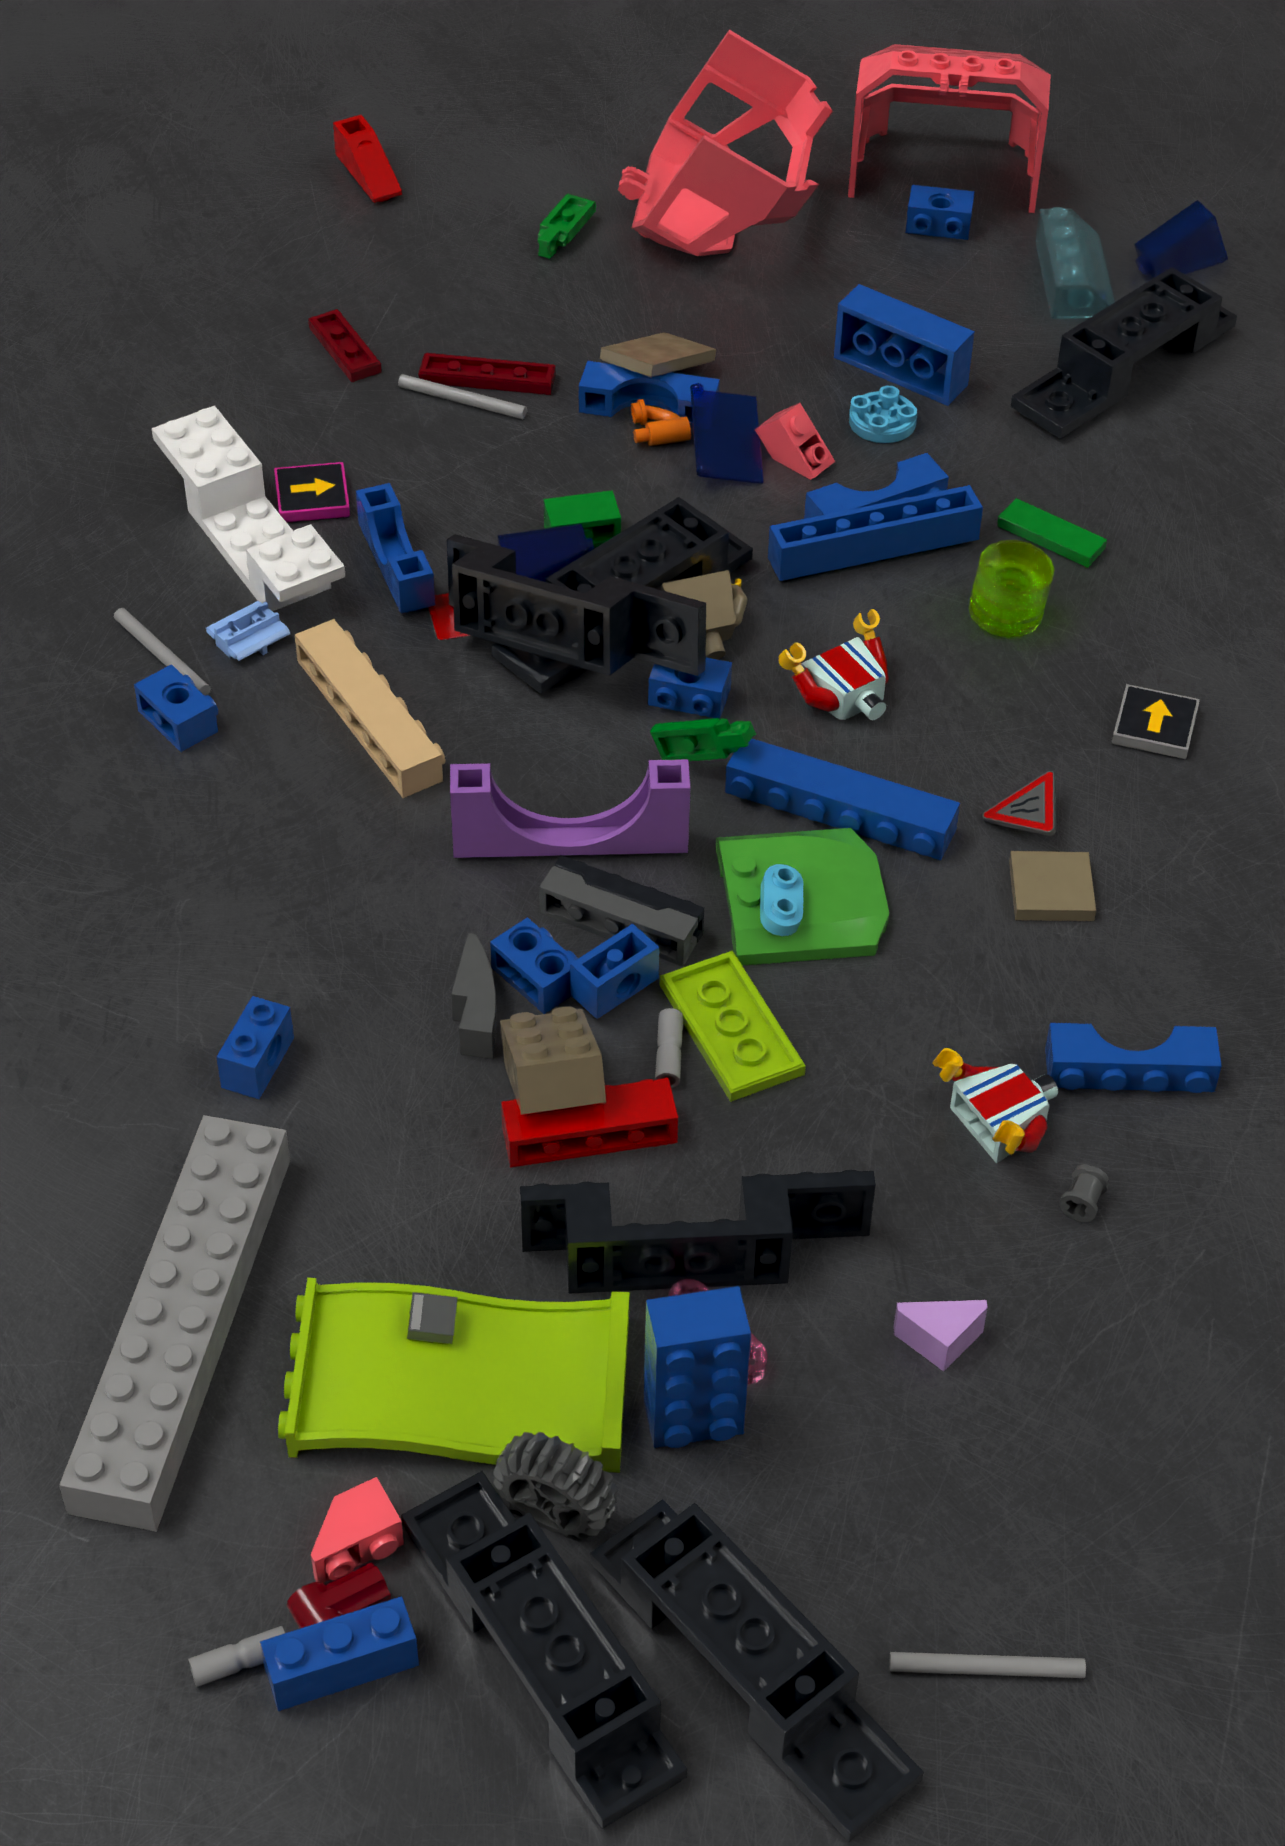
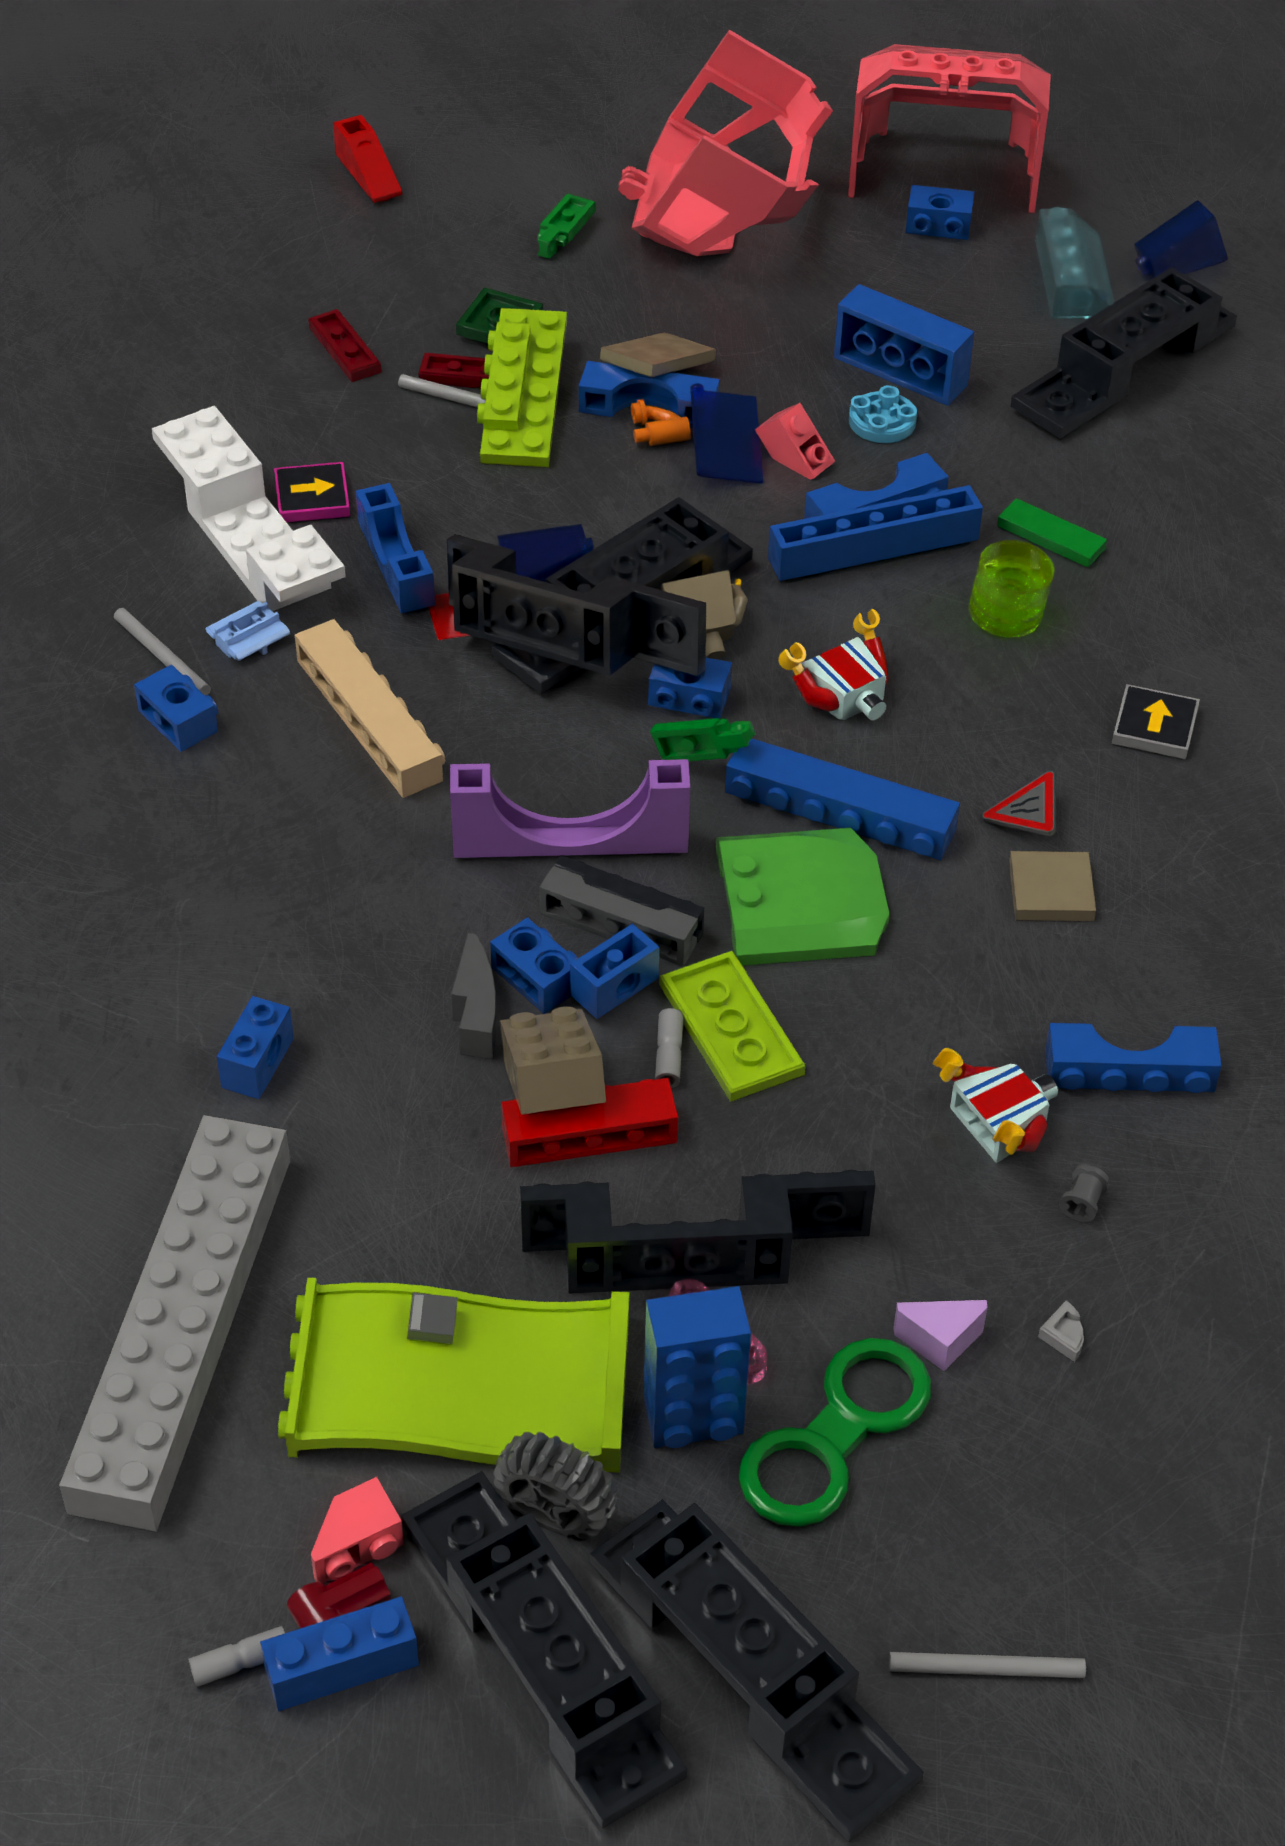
green brick [544,490,621,554] -> none
medium azure plate [760,864,803,936] -> none
none -> dark green plate [456,287,543,343]
none -> lime plate [477,308,567,467]
none -> green bar [738,1338,931,1527]
none -> light grey tile [1038,1301,1084,1362]

